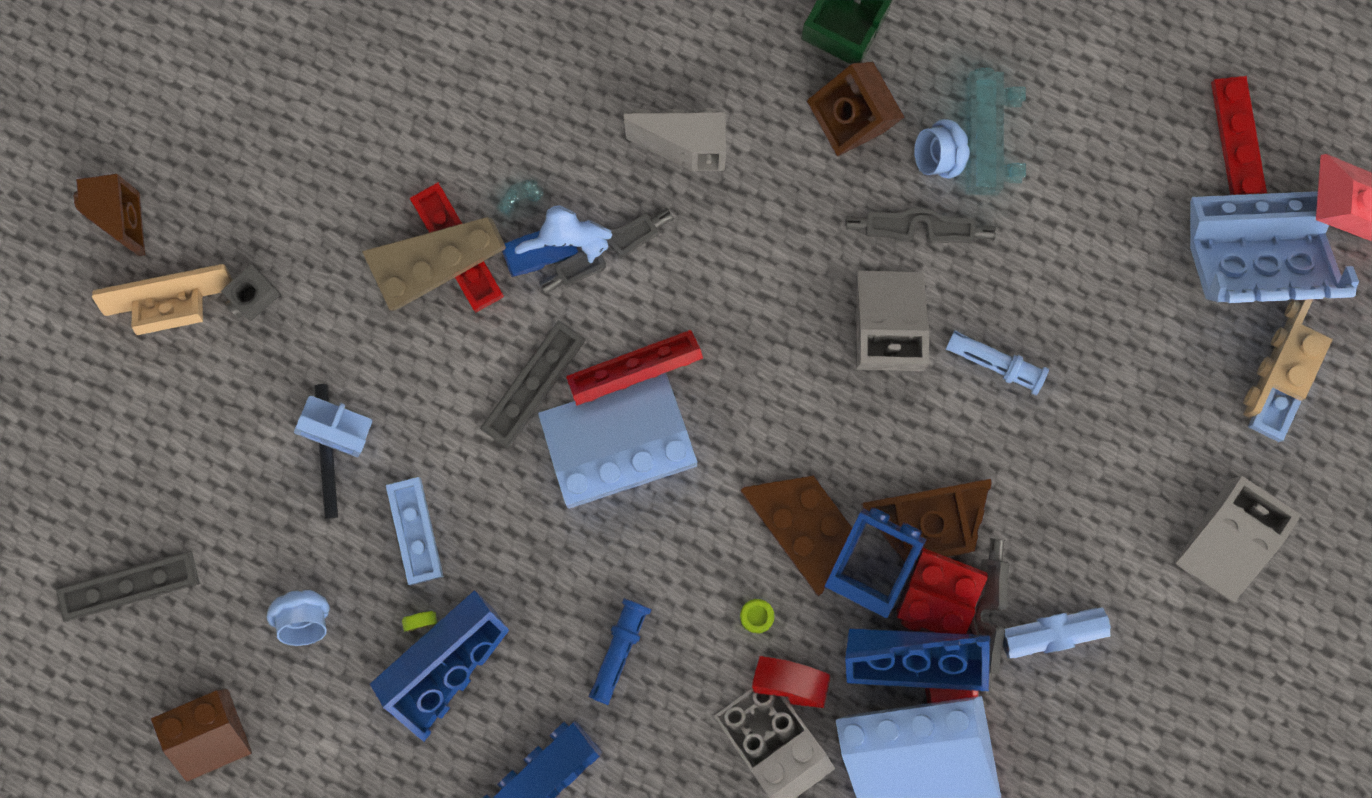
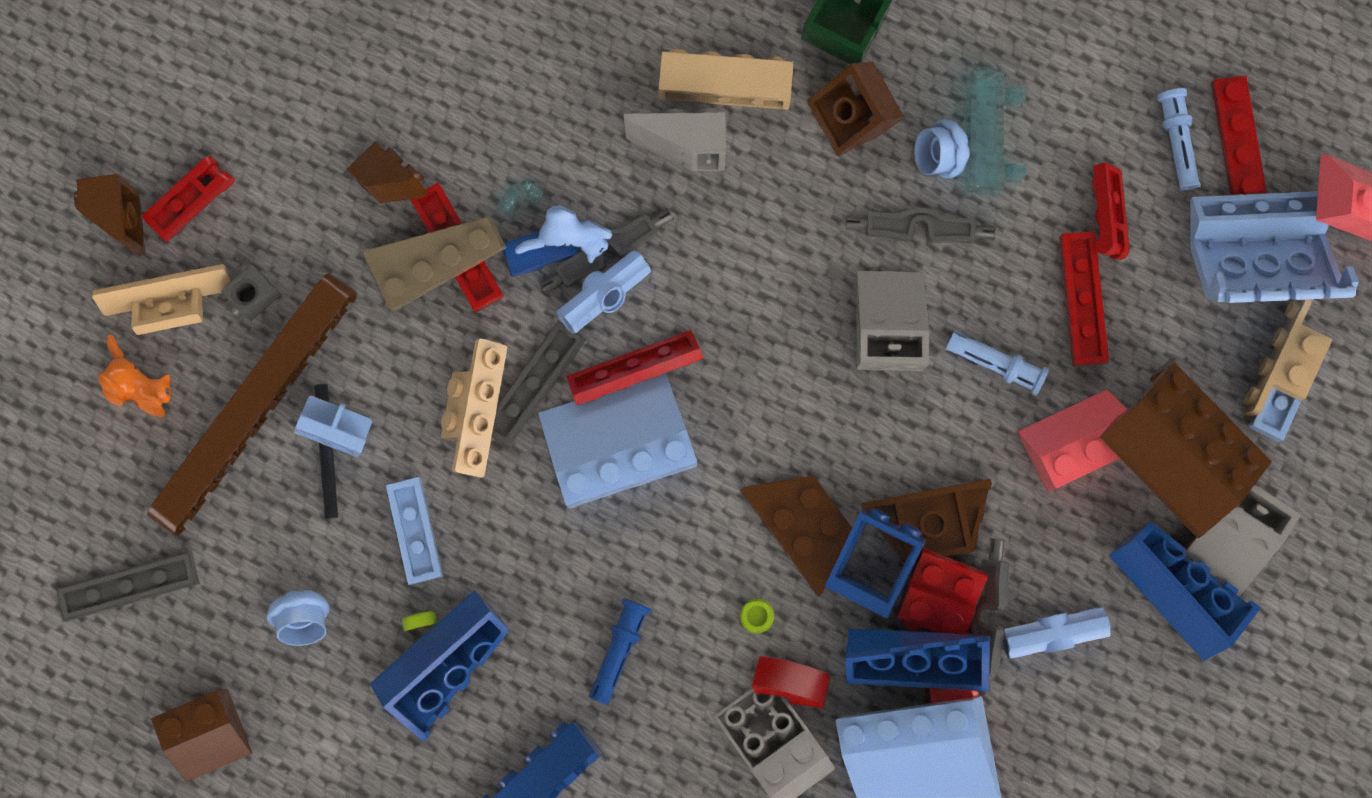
none -> orange animal [98,334,172,418]
none -> red plate [141,156,235,243]
none -> reddish brown beam [147,273,357,536]
none -> reddish brown slope [346,142,428,203]
none -> tan bracket [441,339,507,478]
none -> light blue piece [556,250,651,334]
none -> tan brick [659,49,793,110]
none -> coral slope [1017,389,1127,492]
none -> red plate [1059,231,1109,367]
none -> red plate [1092,162,1130,260]
none -> reddish brown slope [1100,359,1272,538]
none -> blue wedge [1109,521,1261,661]
none -> light blue pin [1157,88,1201,191]

